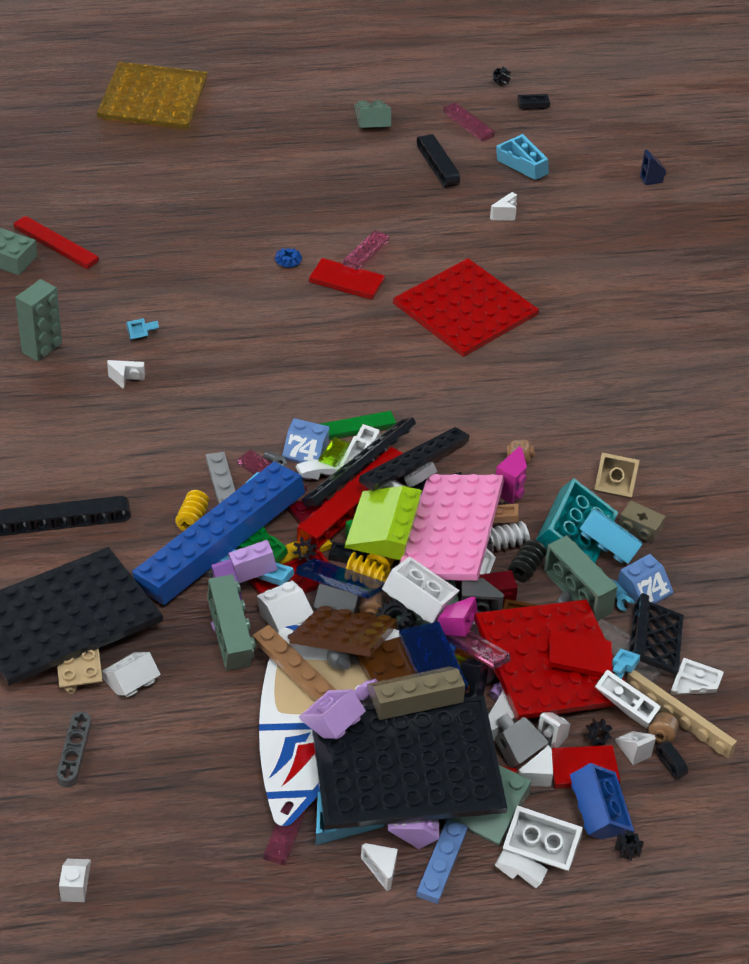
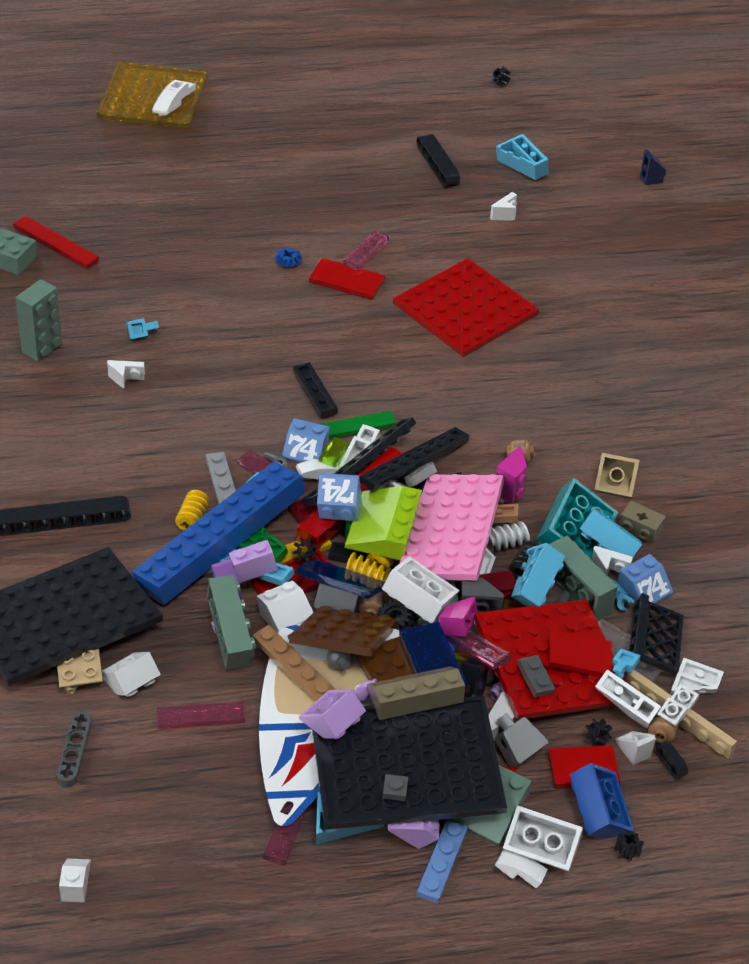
sand green slope [354,100,391,128] -> none
white slope [361,843,398,891] -> none
clear pink plate [443,102,495,142] -> none
black plate [517,94,550,109] -> none
white slope [518,746,553,787] -> none
white slope [538,713,570,748] -> none
none -> white slope [152,80,196,116]
none -> clear pink tile [157,701,245,729]
none -> black plate [293,362,338,418]
none -> medium blue slope [317,473,362,521]
none -> dark grey plate [383,774,408,801]
none -> medium azure wedge [511,543,565,607]
none -> dark grey plate [517,655,555,698]
none -> white slope [592,546,633,575]
none -> white slope [657,684,699,726]

